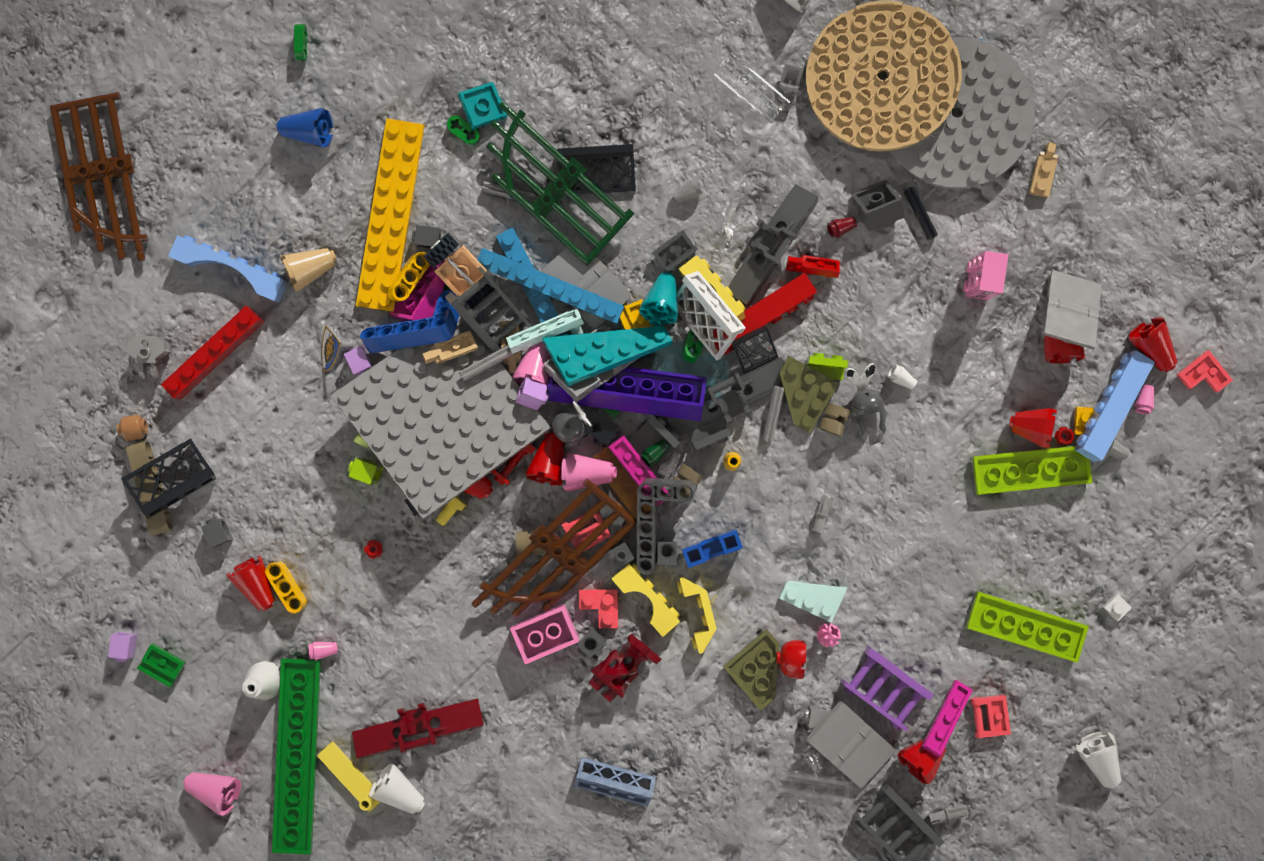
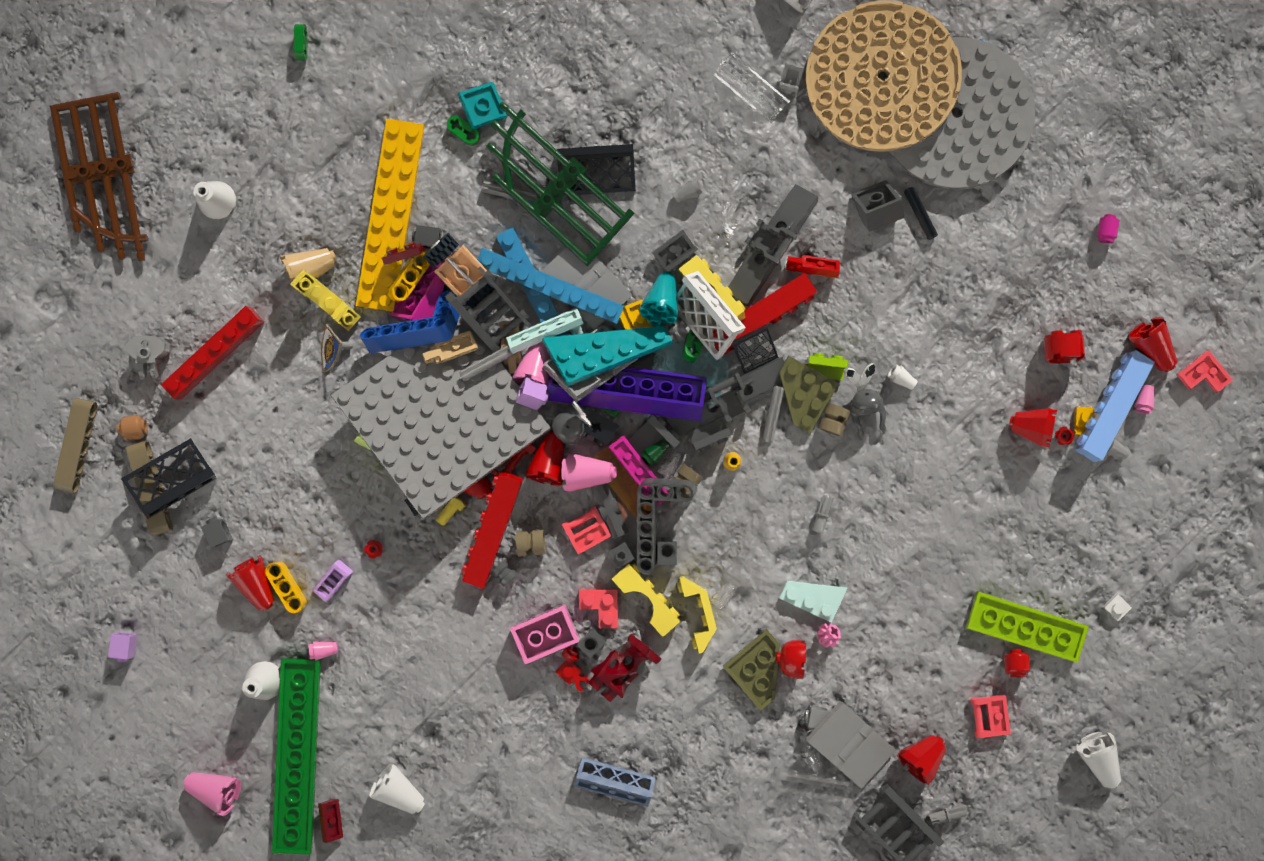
green plate [137,643,186,687] -> none
light blue arch [168,235,288,303] -> none
blue cone [276,108,333,147] -> none
light yellow piece [317,741,380,812] -> none
lavender brick [344,346,374,376] -> none
lime brick [348,458,384,485] -> none
dark red piece [352,698,484,759] -> none
reddish brown piece [472,478,637,618] -> none
blue arch [681,529,743,568] -> none
dark red cone [827,216,857,238] -> none
medium lavender fence [841,646,934,732] -> none
dark pink tile [921,680,973,757] -> none
bright pink brick [963,251,1009,300] -> none
lime plate [972,446,1092,495] -> none
tan hinge [1028,142,1058,198] -> none
light grey piece [1044,270,1102,349] -> none
none -> dark tan beam [53,398,97,493]
none -> white cone [193,181,236,219]
none -> light yellow slope [290,270,361,331]
none -> lavender slope [312,560,353,603]
none -> dark red plate [318,799,343,843]
none -> dark red plate [382,242,424,265]
none -> red brick [461,471,524,589]
none -> red plate [555,660,590,692]
none -> red plate [562,645,580,663]
none -> red head [1004,649,1031,678]
none -> dark pink brick [1097,214,1120,244]

